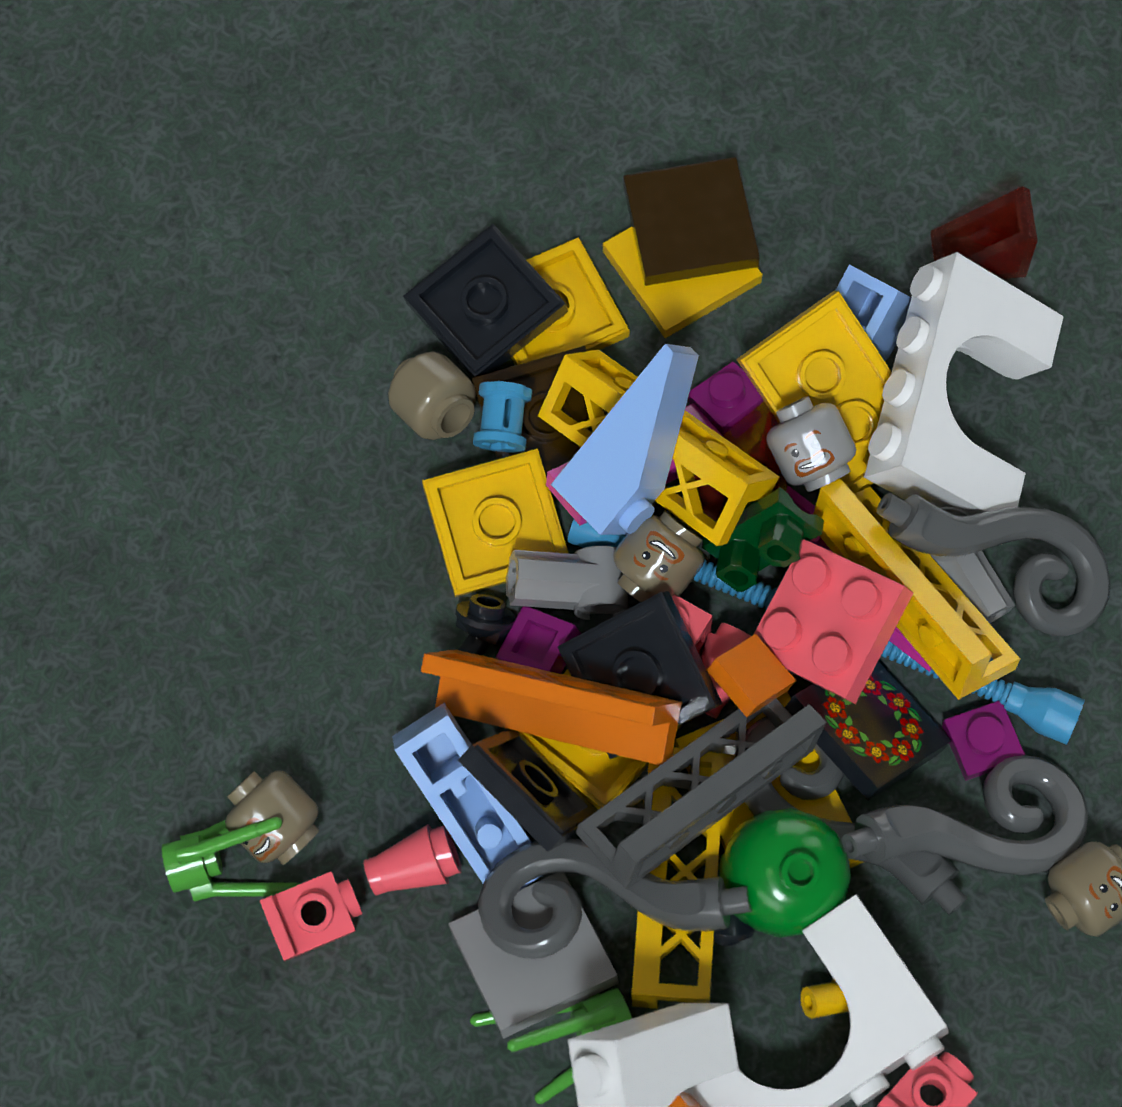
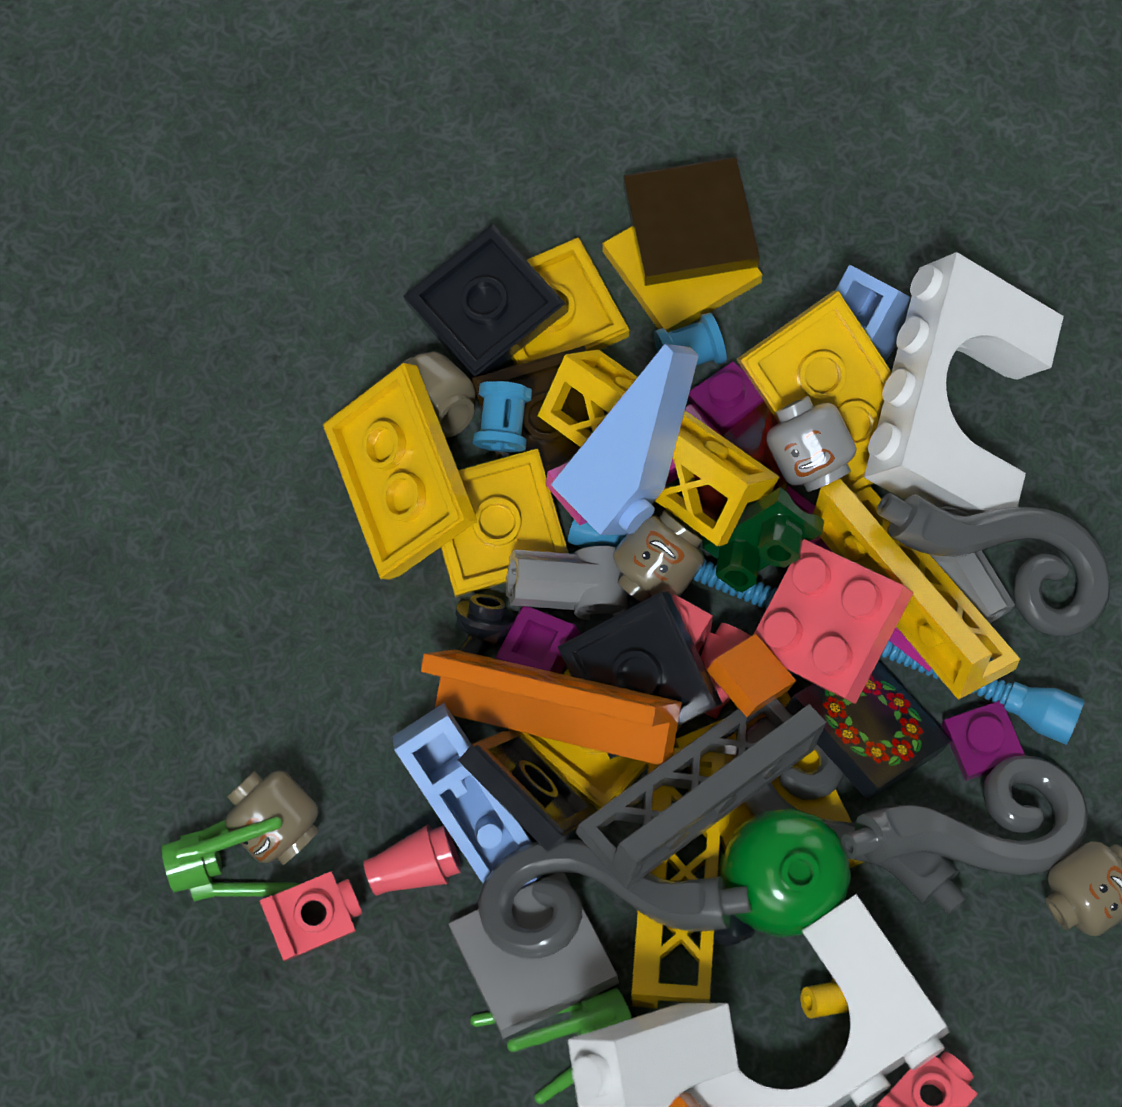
clear red slope [930,186,1038,279] -> none
none -> yellow tile [323,363,477,580]
none -> dark azure bush [654,312,727,366]

